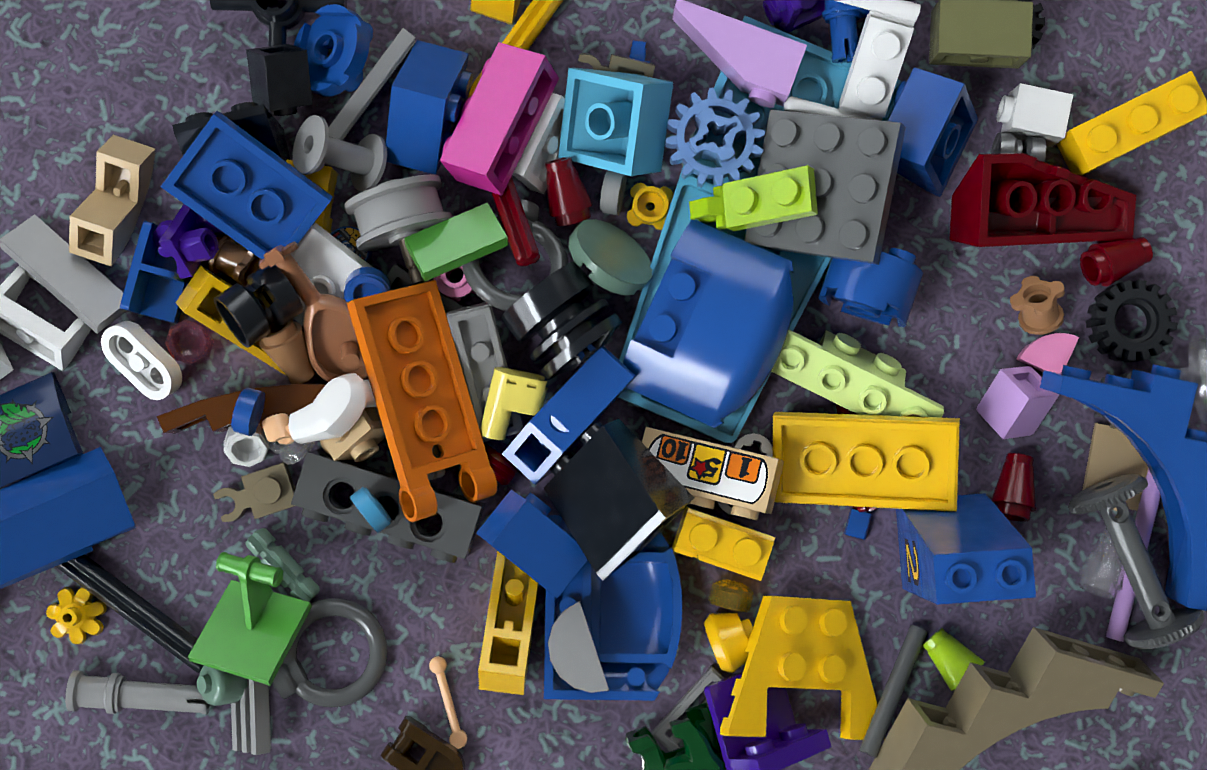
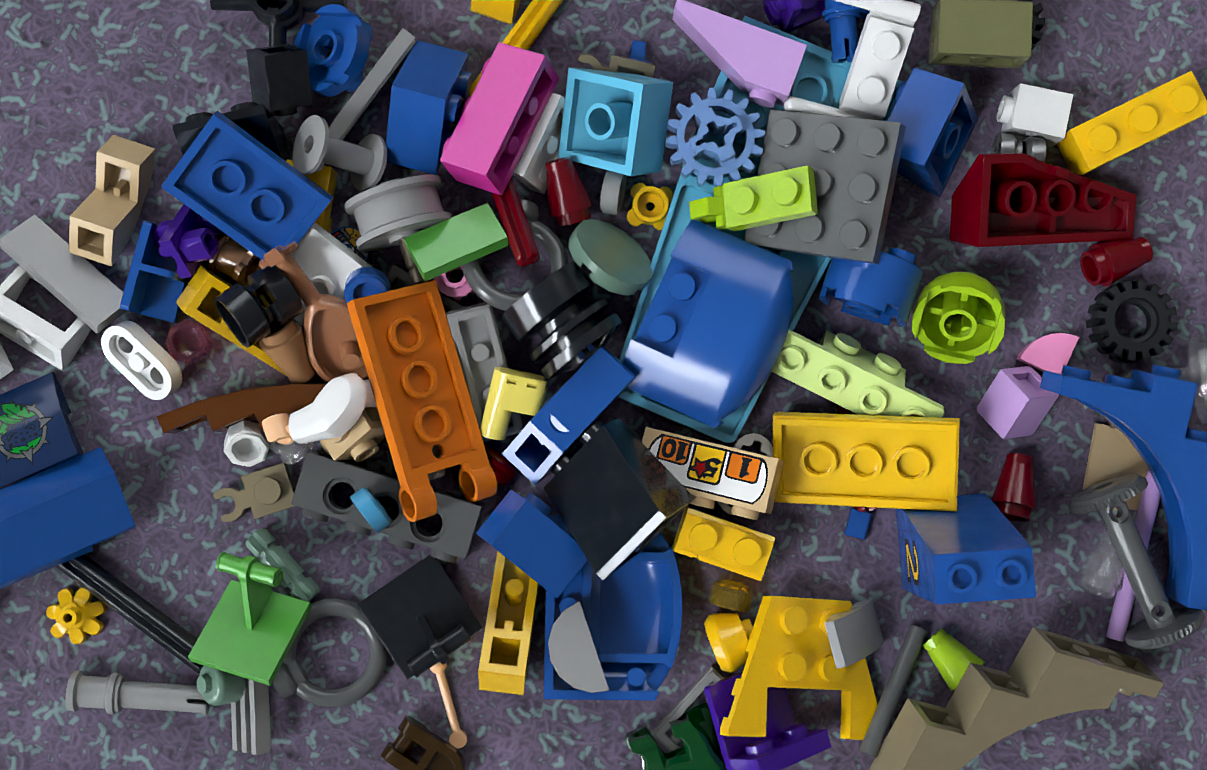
blue tile [231,387,265,436] -> none
medium nougat brick [1010,276,1065,335] -> none
none -> black plate [357,555,483,680]
none -> light grey slope [824,599,884,669]
none -> lime cylinder [912,271,1006,364]

